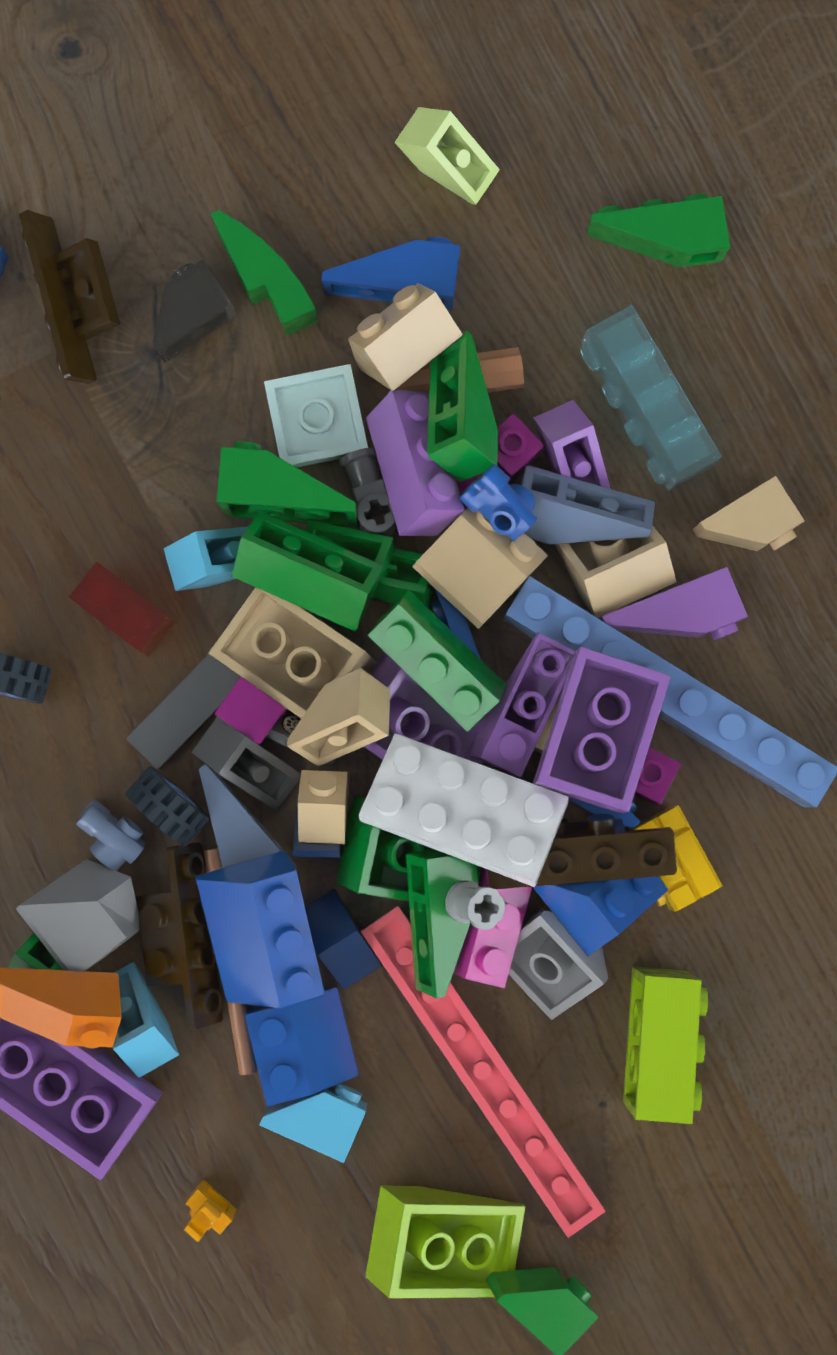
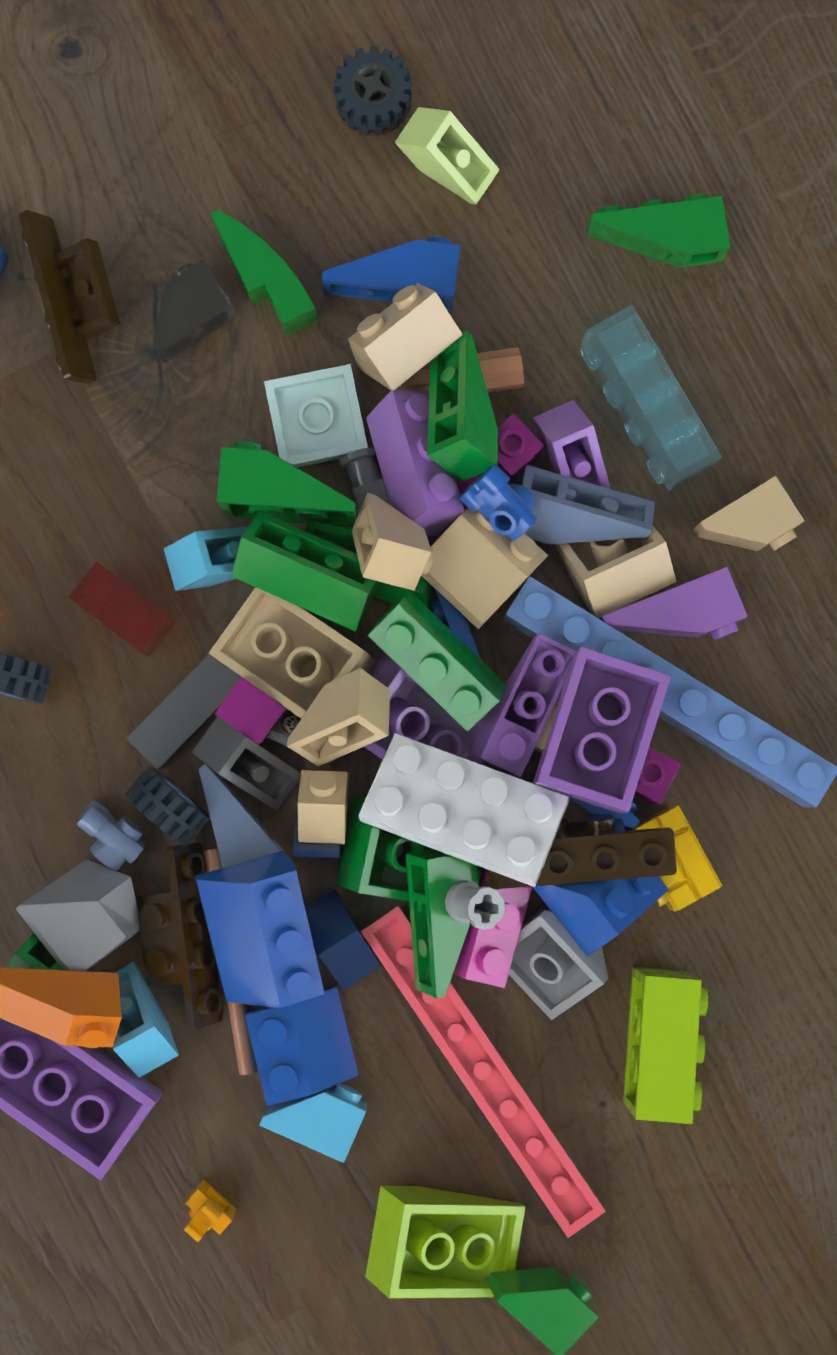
none -> black wheel [334,46,412,136]
none -> tan slope [352,493,433,591]

